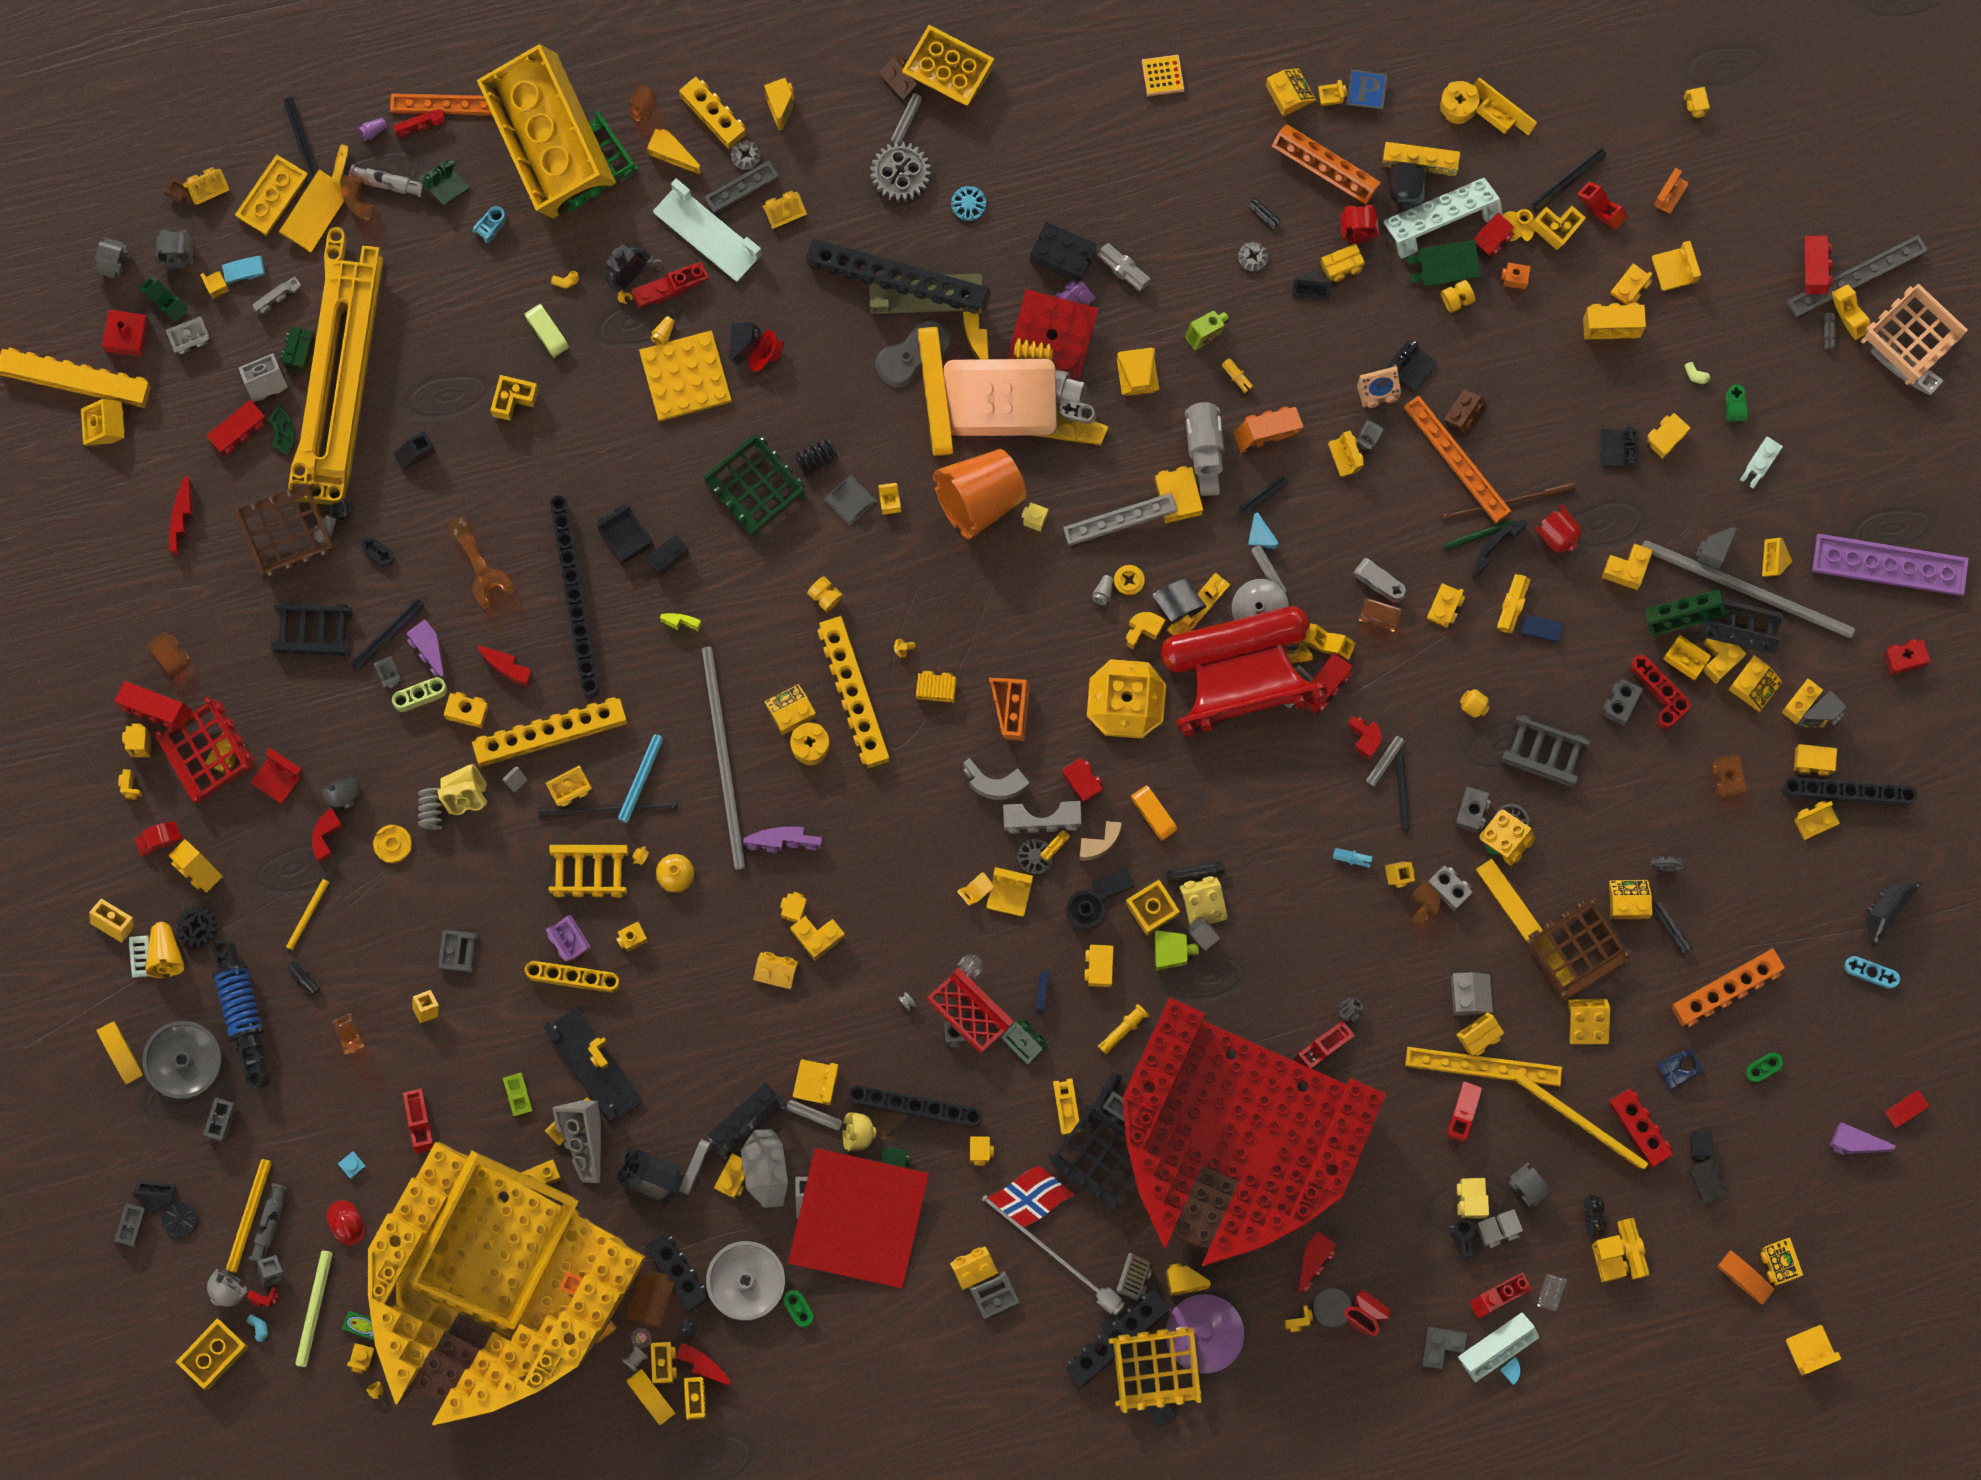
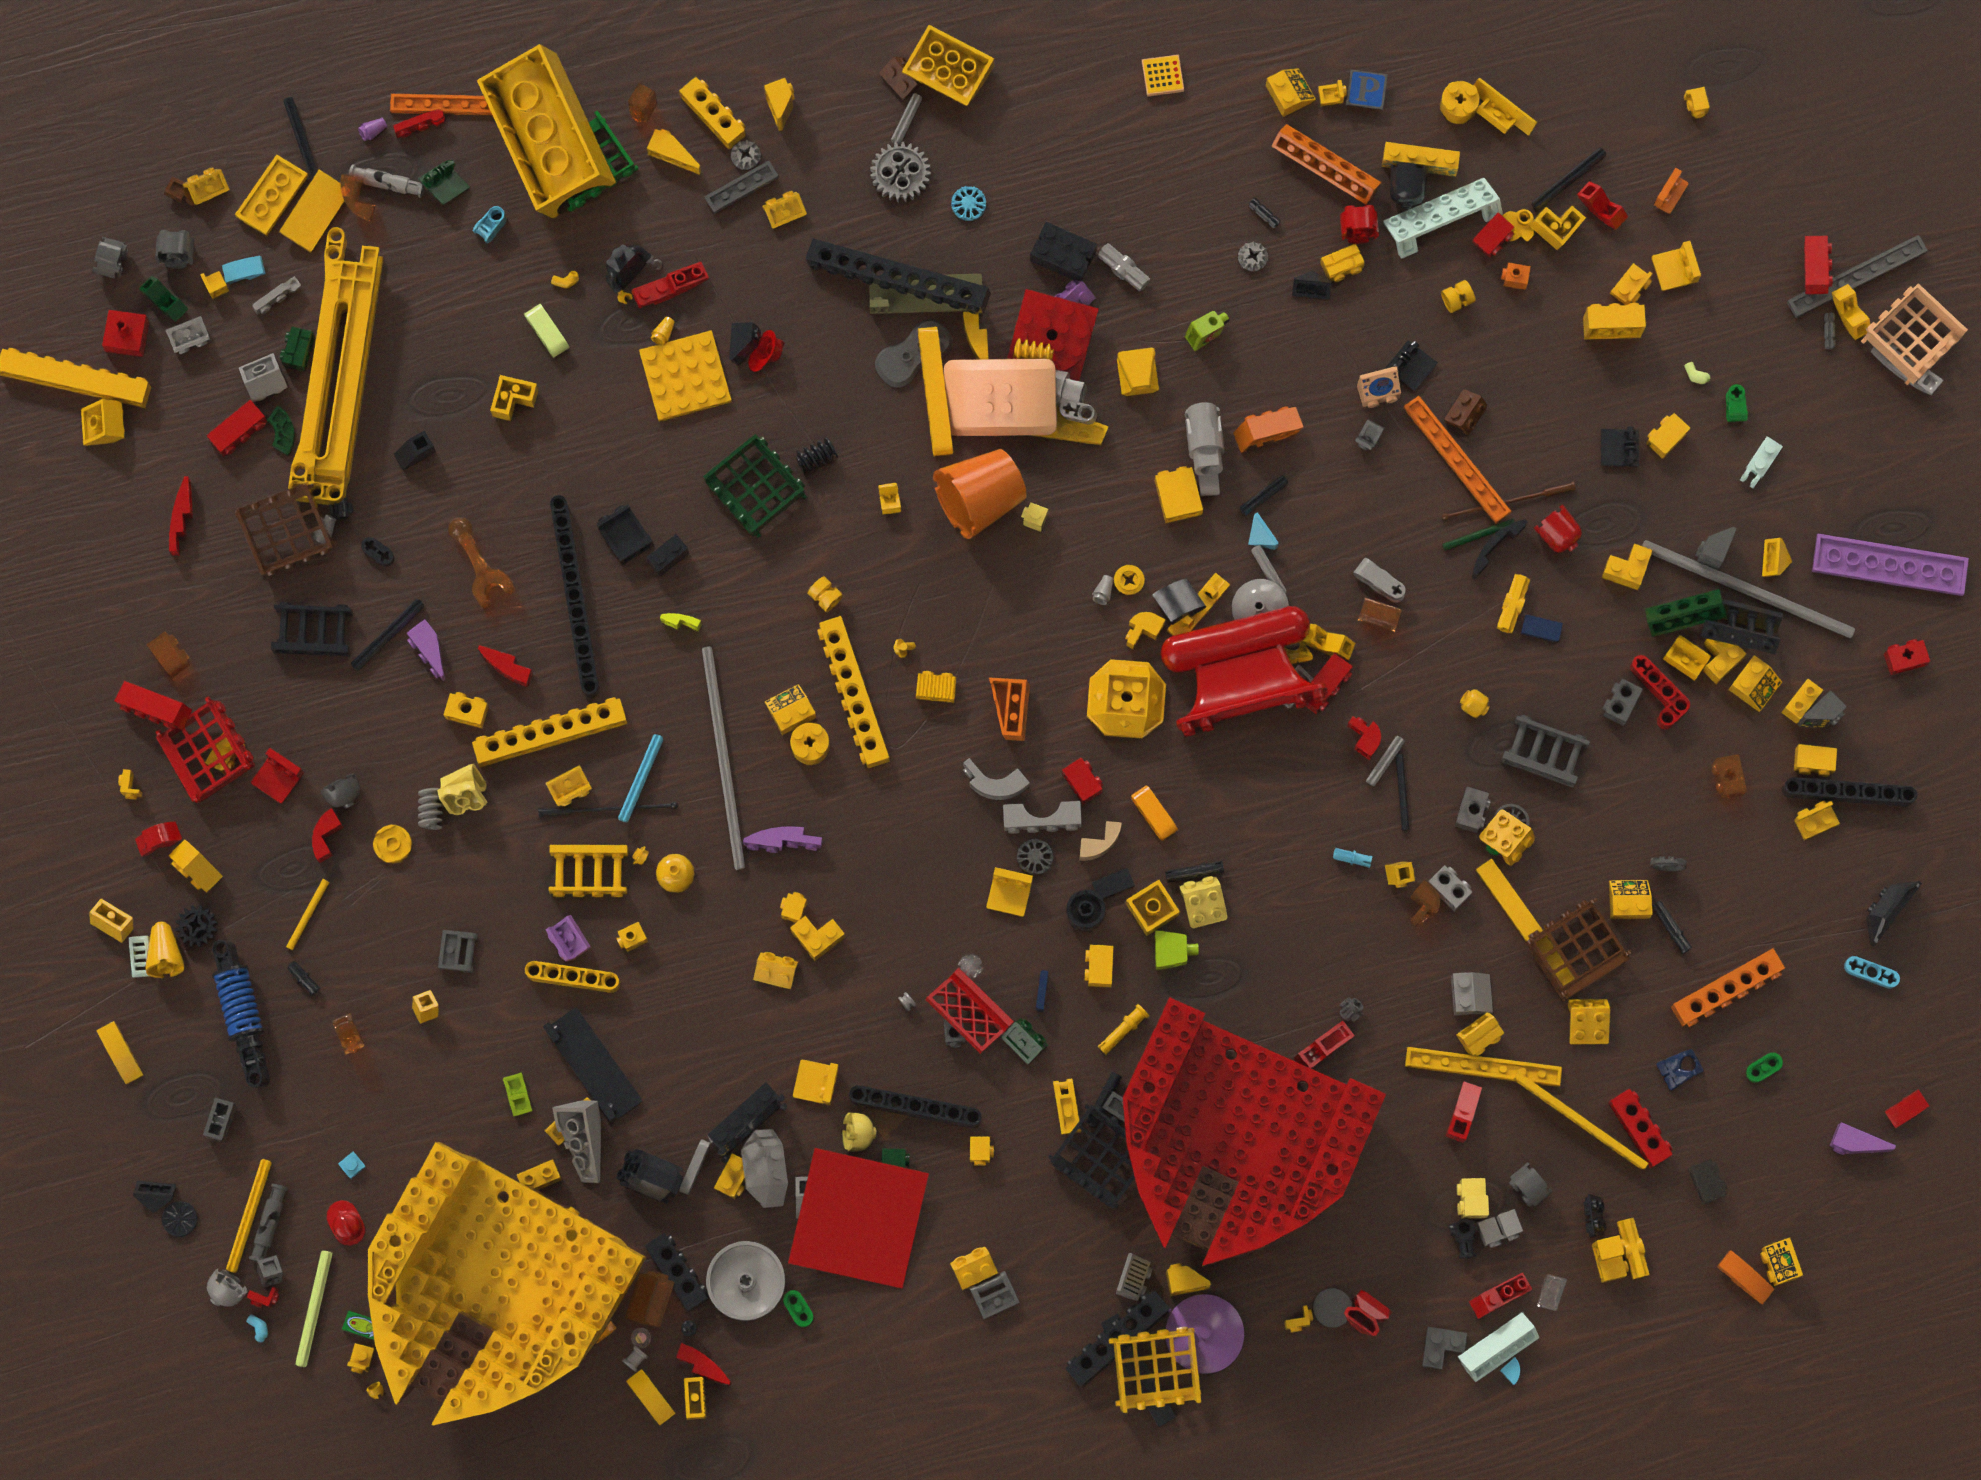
dark grey hinge [114,1203,145,1246] -> none
yellow brick [122,724,152,757] -> none
dark grey dish [142,1021,222,1099] -> none
yellow brick [176,1318,249,1391] -> none
yellow tile [331,144,348,183] -> none
dark grey bracket [373,656,401,688] -> none
yellowish green beam [392,677,447,712] -> none
red slope [403,1088,434,1154] -> none
yellow door [406,1151,579,1330] -> none
light grey slope [503,766,527,792] -> none
orange plate [559,1270,583,1296] -> none
yellow bracket [588,1037,609,1070] -> none
yellow brick [651,1342,677,1385] -> none
light aqua bracket [653,179,762,282] -> none
light grey axle [787,1100,842,1130] -> none
dark grey piece [824,475,877,526] -> none
yellow bracket [957,872,995,906] -> none
flag [982,1166,1126,1315] -> none
yellow axle [1041,830,1070,861] -> none
light grey tile [1063,493,1178,546] -> none
dark grey brick [1189,917,1220,951] -> none
yellow axle [1222,358,1253,394] -> none
red slope [1298,1231,1337,1294] -> none
yellow bracket [1328,430,1364,477] -> none
dark green tile [1407,240,1481,287] -> none
yellow bracket [1426,583,1465,627] -> none
black brick [1690,1132,1713,1161] -> none
yellow bracket [1786,1325,1841,1376] -> none

